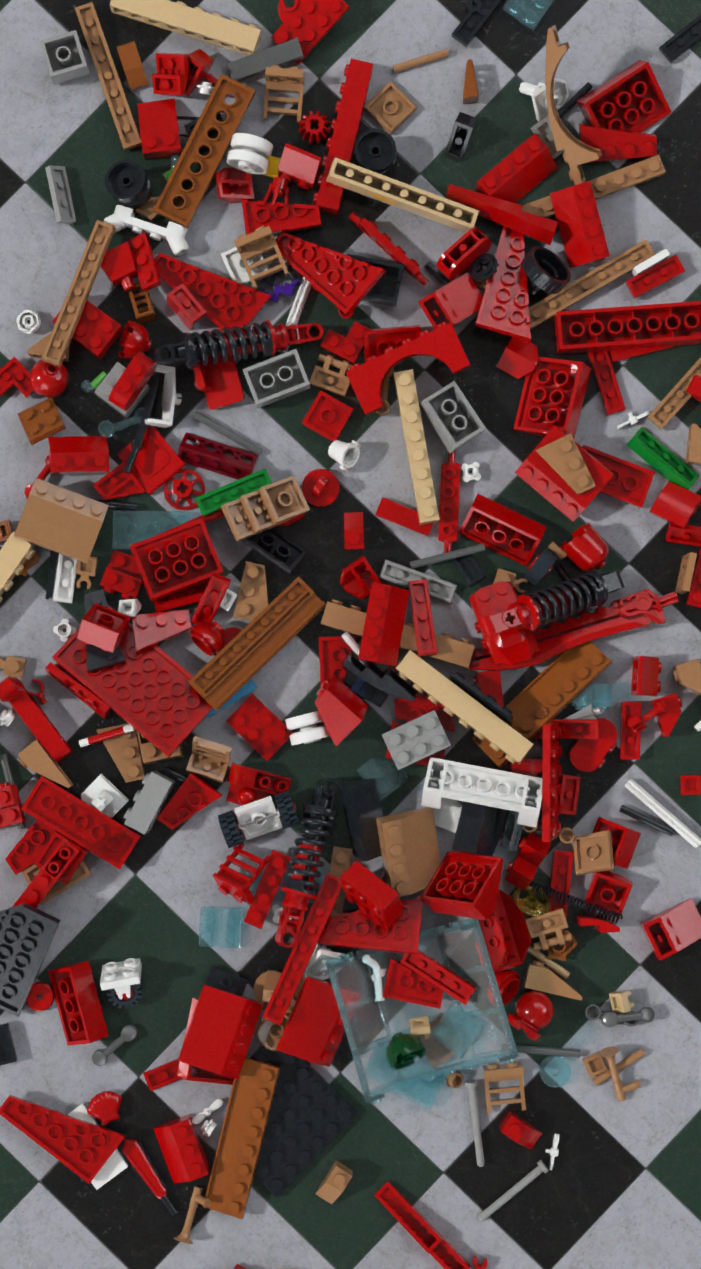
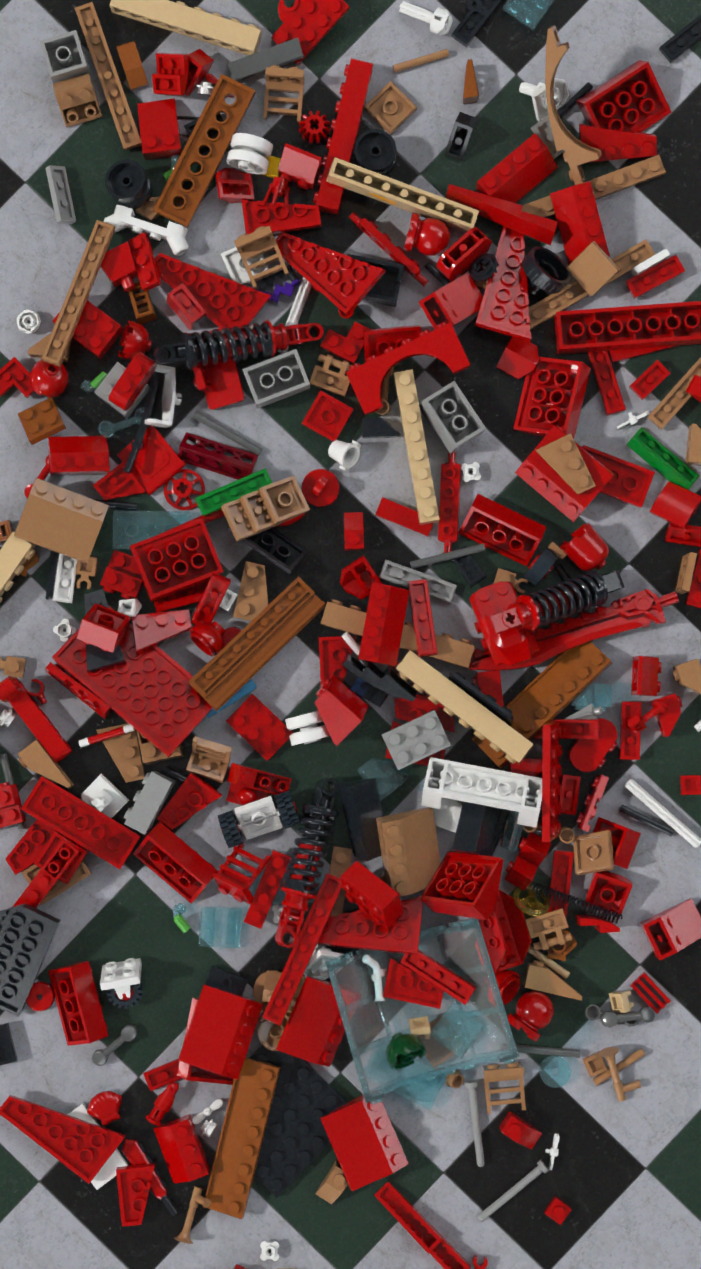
none -> medium nougat slope [53,73,102,127]
none -> red wing [116,1163,155,1227]
none -> red slope [133,822,218,904]
none -> red piece [145,1082,179,1126]
none -> arm [173,903,190,933]
none -> white plate [260,1241,279,1261]
none -> red slope [320,1092,409,1191]
none -> black slope [362,417,401,439]
none -> white piece [399,1,453,35]
none -> red tile [404,213,450,256]
none -> red plate [544,1196,572,1225]
none -> medium nougat tile [566,241,620,297]
none -> red wing [576,774,609,832]
none -> red plate [629,359,670,400]
none -> red tile [630,972,671,1014]

